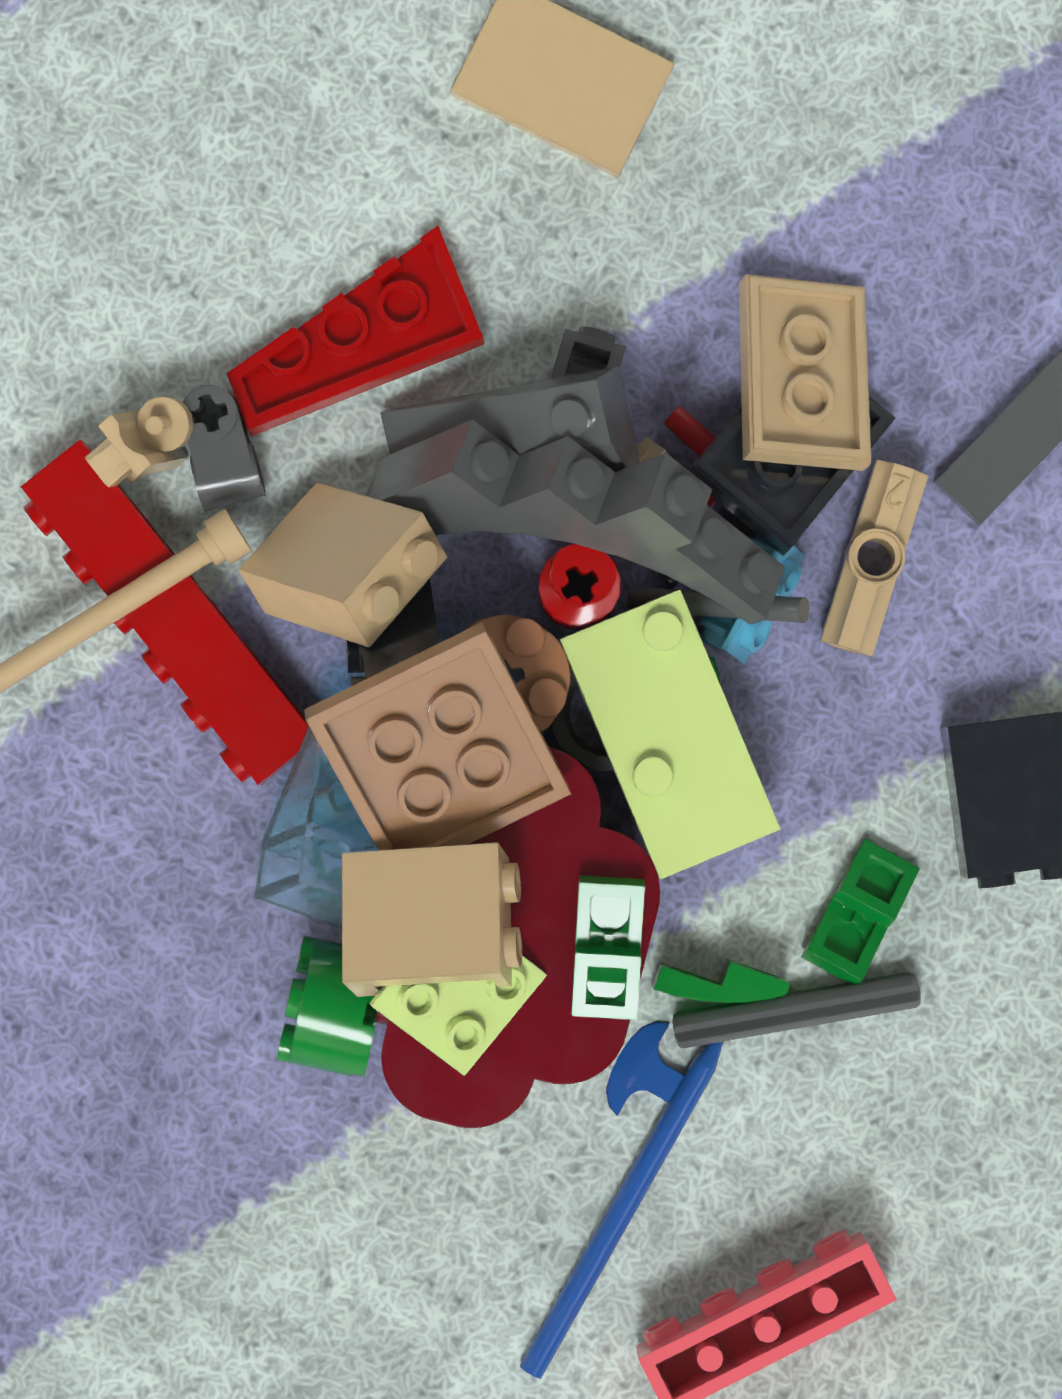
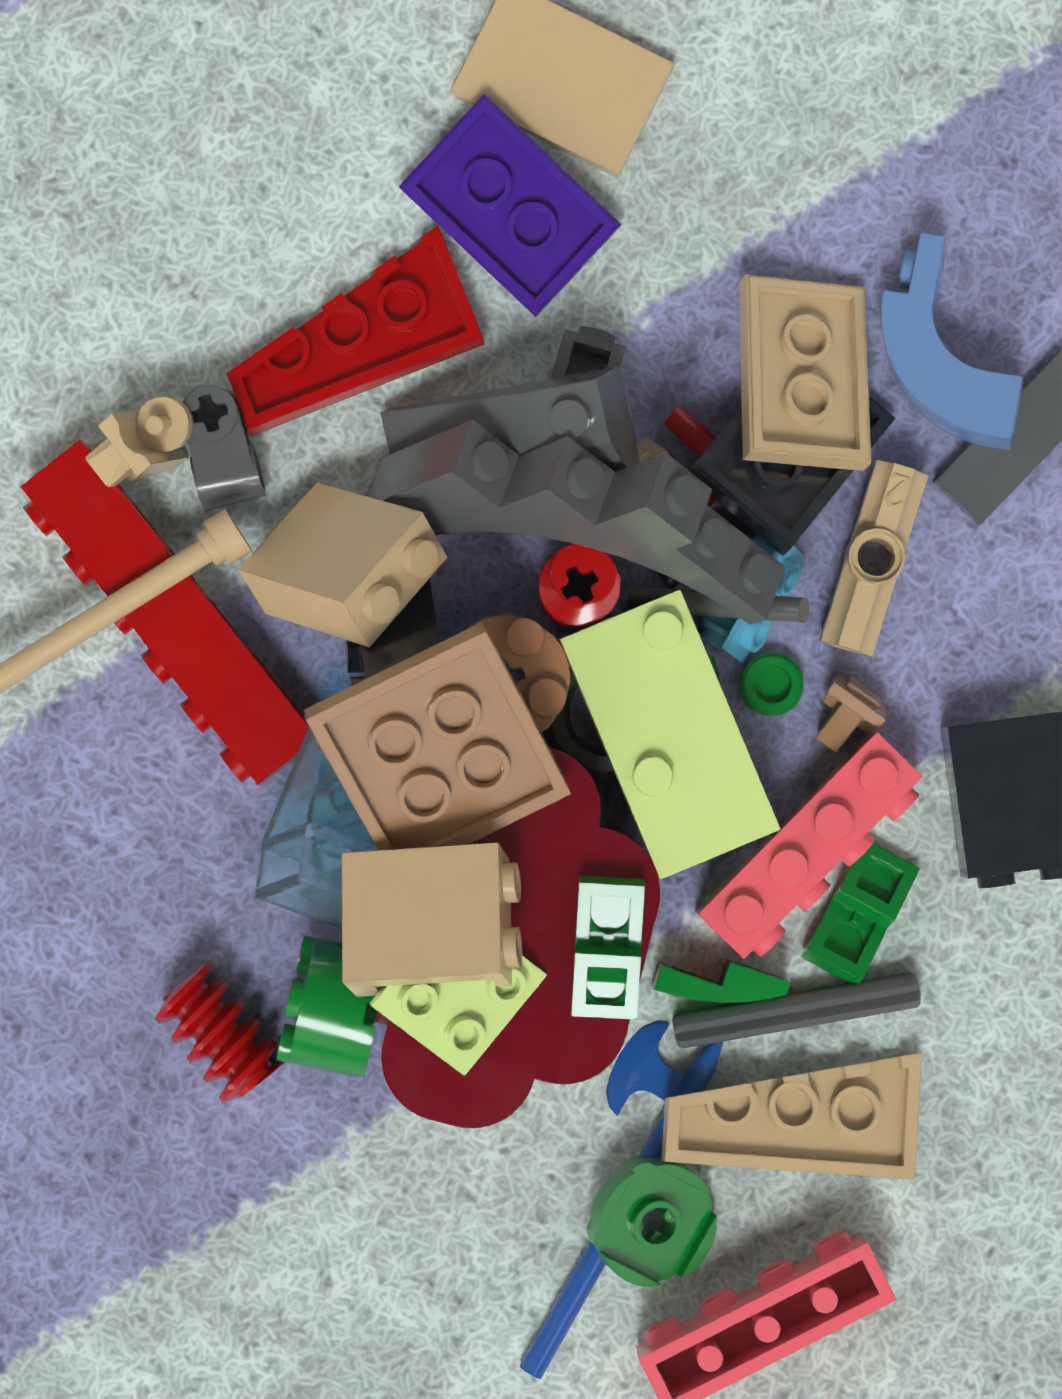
none -> red piece [155,960,285,1103]
none -> dark purple tile [399,94,622,317]
none -> green plate [587,1156,717,1287]
none -> tan wing [661,1053,922,1180]
none -> coral brick [695,732,923,959]
none -> green tile [740,653,804,716]
none -> medium nougat brick [816,670,889,753]
none -> medium blue arch [881,232,1023,451]

